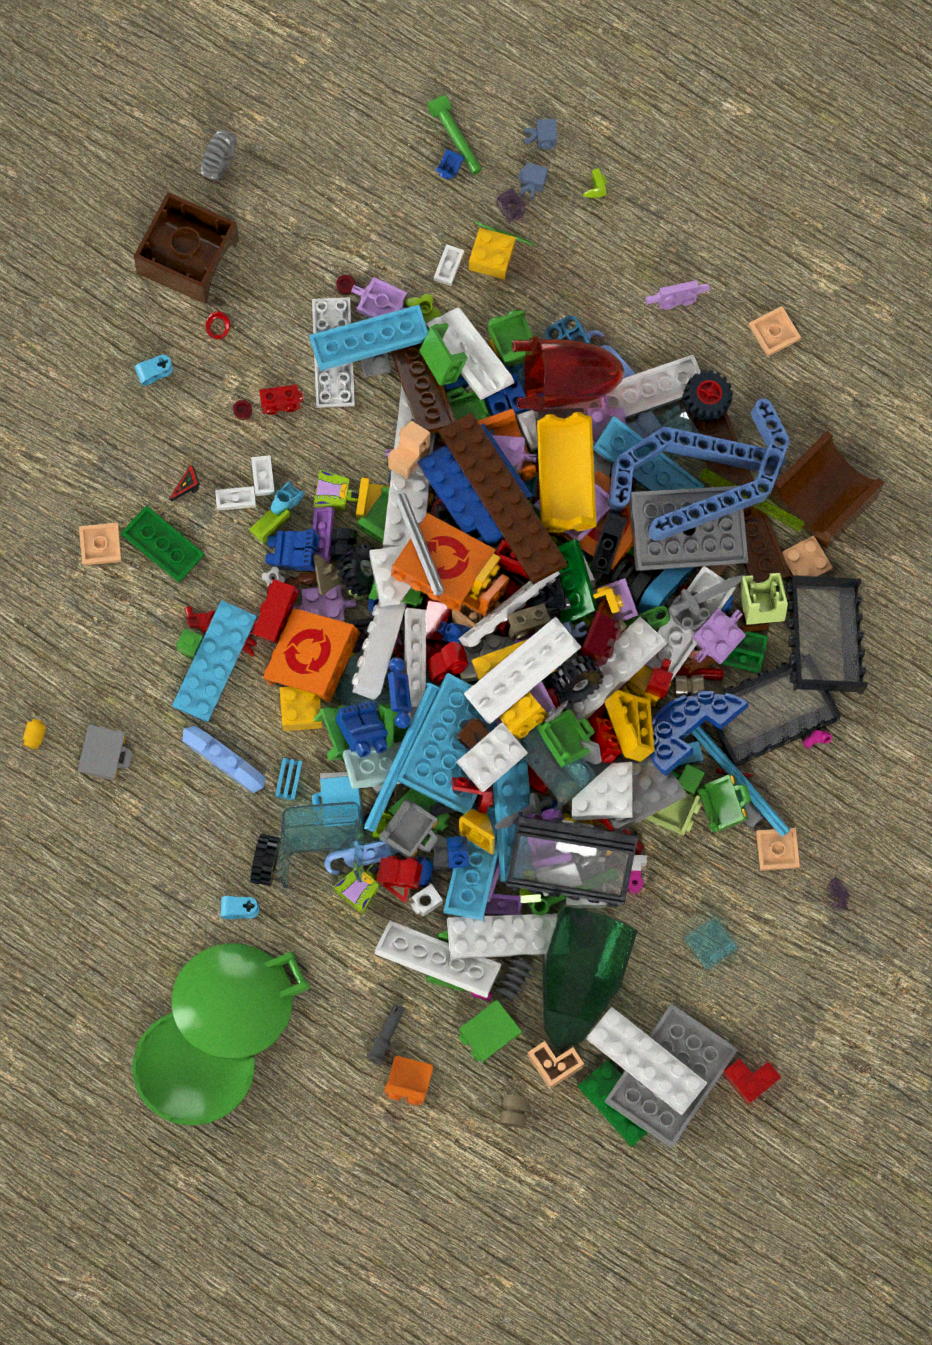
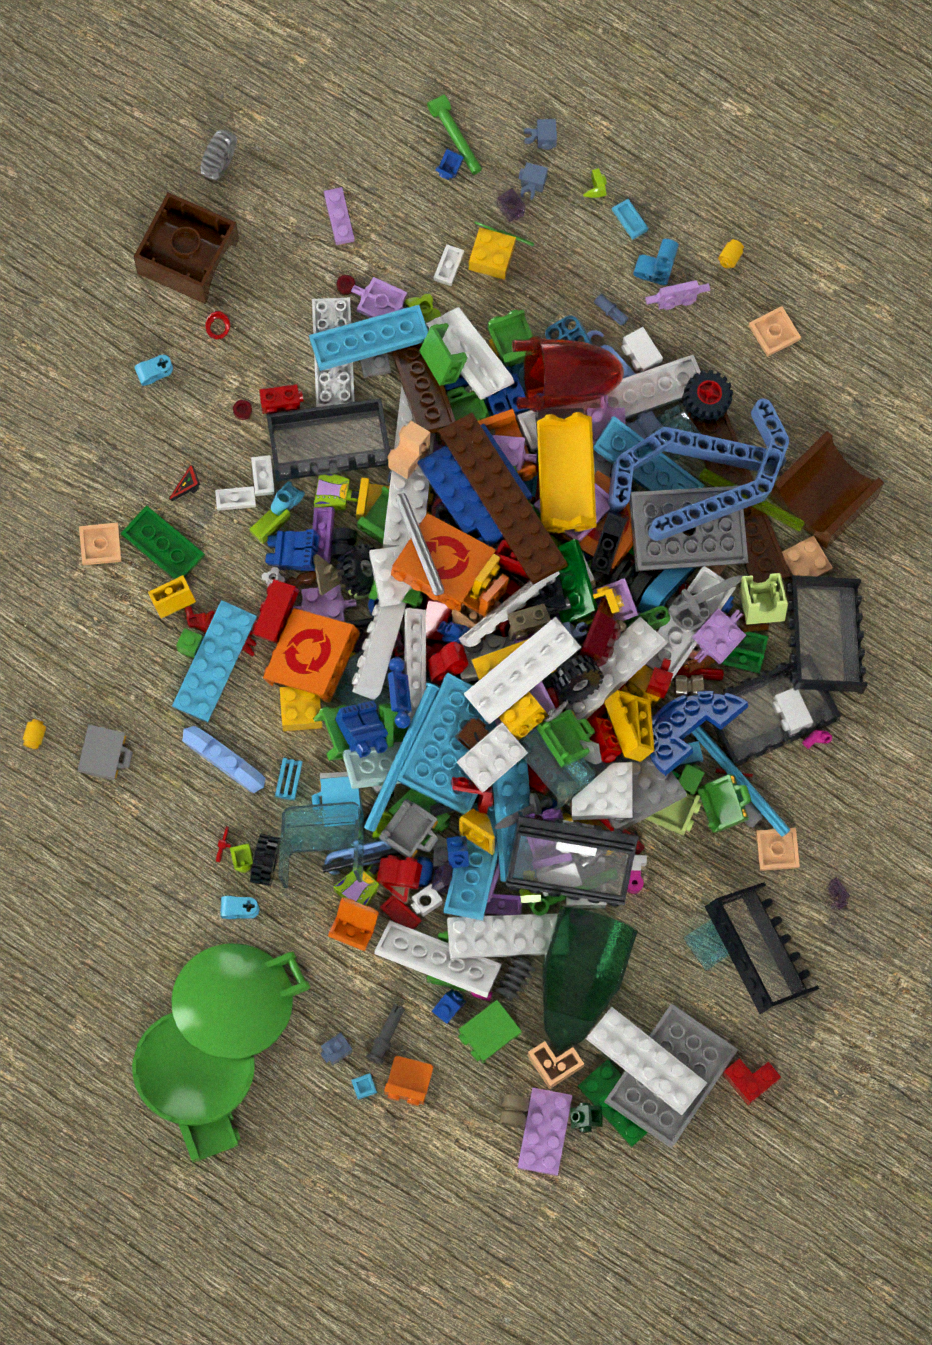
none -> yellow brick [148,575,196,619]
none -> bright green panel [179,1113,241,1163]
none -> red piece [216,826,231,863]
none -> lime plate [230,843,253,873]
none -> clear window [267,398,390,481]
none -> sand blue brick [320,1033,353,1066]
none -> black piece [322,848,420,873]
none -> lavender plate [324,187,354,245]
none -> orange bracket [328,897,379,951]
none -> medium azure tile [351,1073,377,1100]
none -> red tile [380,894,422,930]
none -> clear purple bracket [431,864,452,894]
none -> blue bracket [432,989,466,1024]
none -> lavender plate [518,1088,572,1176]
none -> dark green brick [570,1103,603,1133]
none -> sand blue axle [594,294,628,326]
none -> medium azure tile [612,199,649,240]
none -> white brick [622,327,663,373]
none -> dark azure beam [633,239,679,285]
none -> window [704,882,820,1014]
none -> yellow brick [718,239,744,269]
none -> white brick [772,688,813,735]

